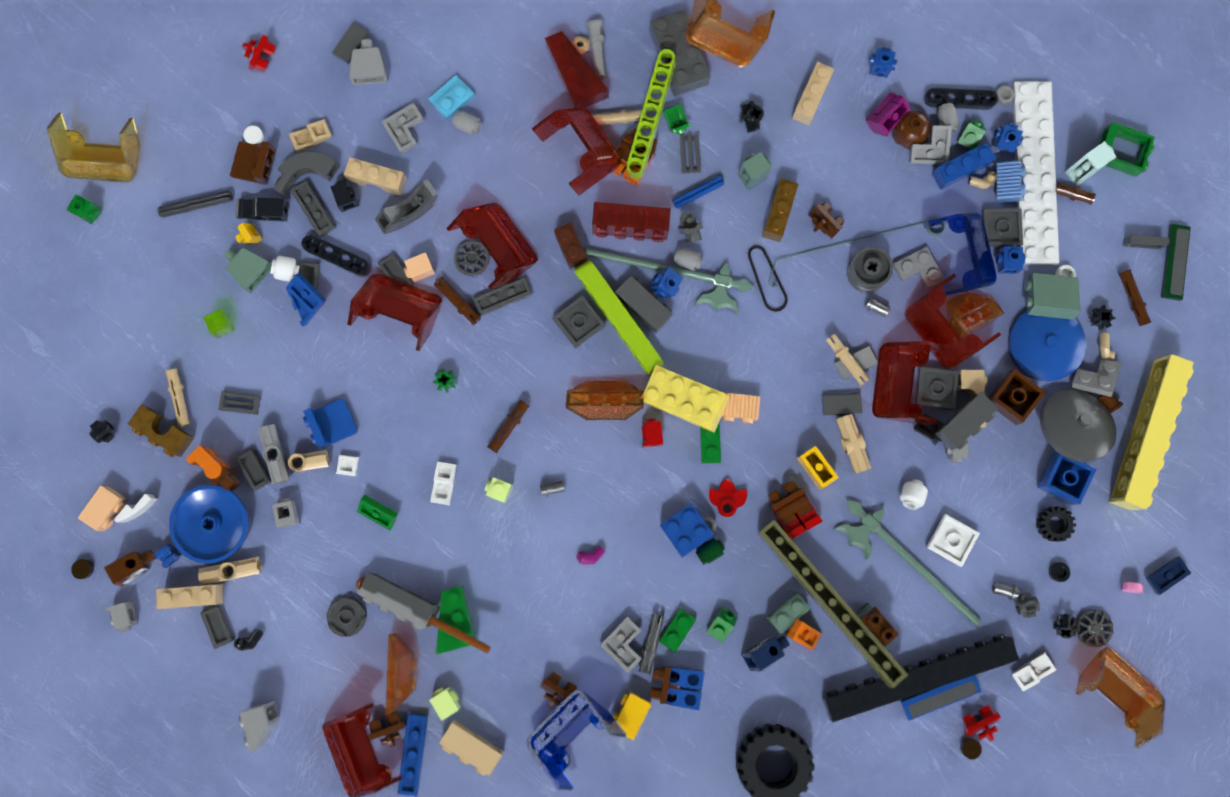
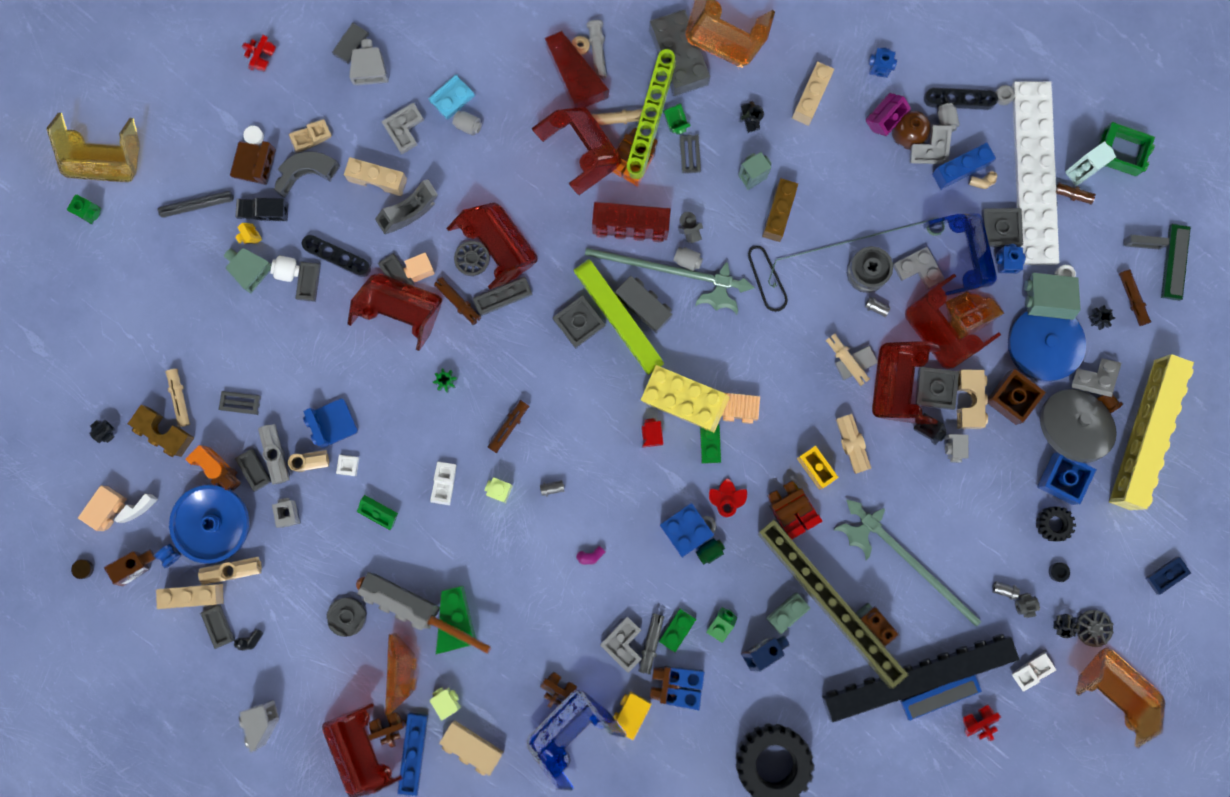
light grey brick [105,601,138,633] -> none
clear neon green brick [203,309,235,338] -> none
blue wing [286,273,327,326] -> none
dark grey tile [290,180,336,237] -> none
black brick [330,180,359,212] -> none
copper brick [554,223,586,269] -> none
clear orange wedge [566,381,644,420] -> none
blue brick [650,267,683,299] -> none
blue axle [672,175,724,209] -> none
orange slope [786,619,822,651] -> none
reddish brown hips [809,202,845,239] -> none
dark grey tile [822,394,863,416] -> none
white head [900,479,928,510] -> none
white plate [926,514,980,567] -> none
dark grey brick [935,392,998,450] -> none
green bracket [957,119,986,150] -> none
dark brown tile [960,738,982,760] -> none
blue brick [992,122,1023,153] -> none
medium blue brick [997,160,1026,203] -> none
tan arm [1099,332,1115,361] -> none
bright pink tile [1122,582,1143,593] -> none

